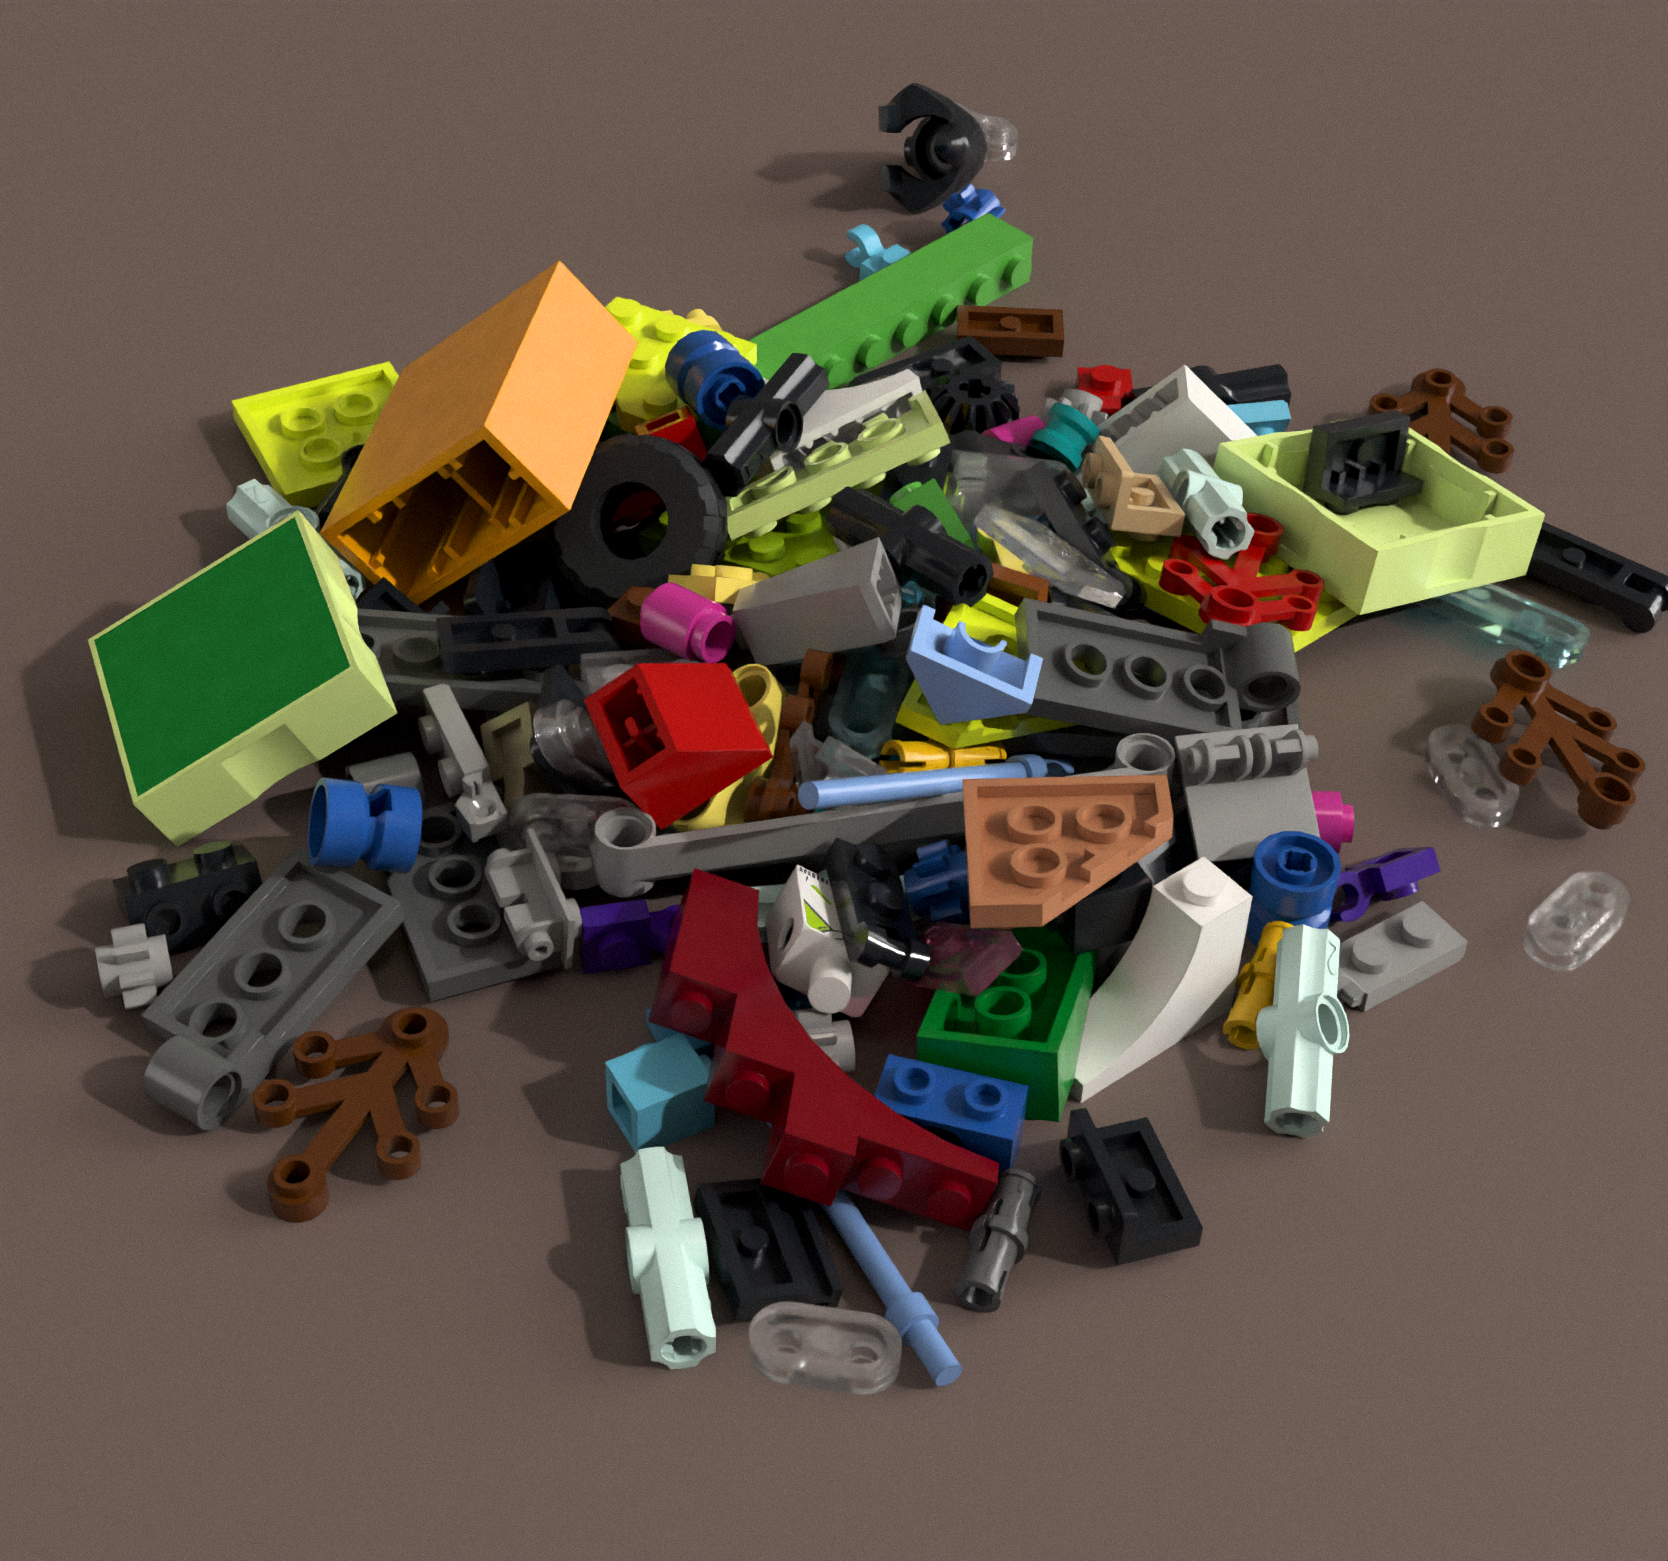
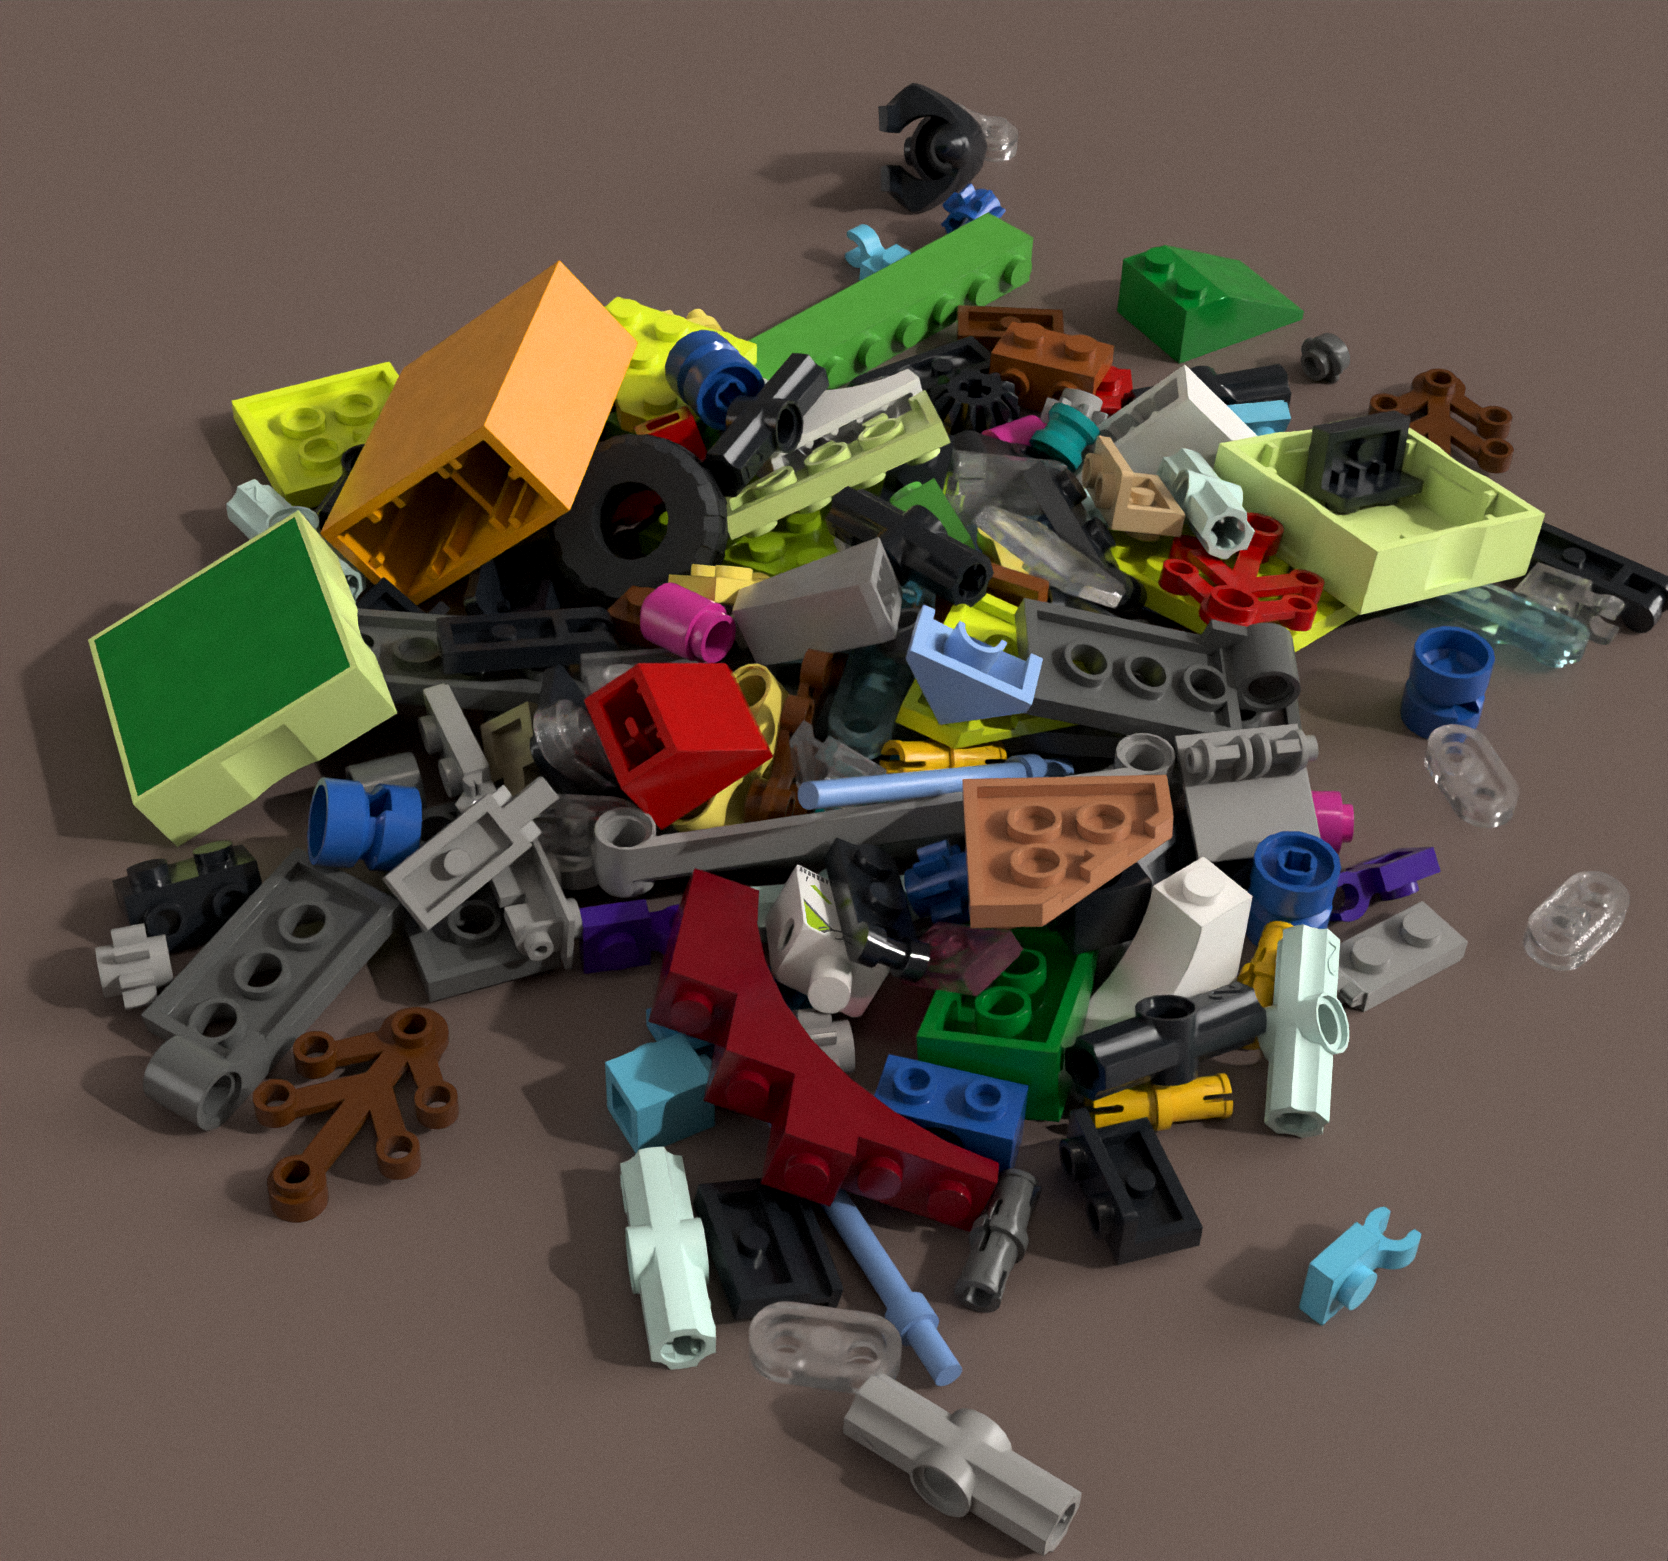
reddish brown plant [1471,650,1646,830] -> none
none -> light grey hinge [381,776,559,932]
none -> light grey piece [843,1372,1082,1557]
none -> dark orange bracket [989,321,1114,412]
none -> black piece [1065,981,1267,1101]
none -> yellow pin [1084,1073,1233,1131]
none -> green slope [1117,245,1304,364]
none -> medium azure plate [1299,1206,1421,1326]
none -> dark grey plate [1301,333,1350,384]
none -> blue wheel [1400,626,1495,743]
none -> clear plate [1510,562,1625,645]

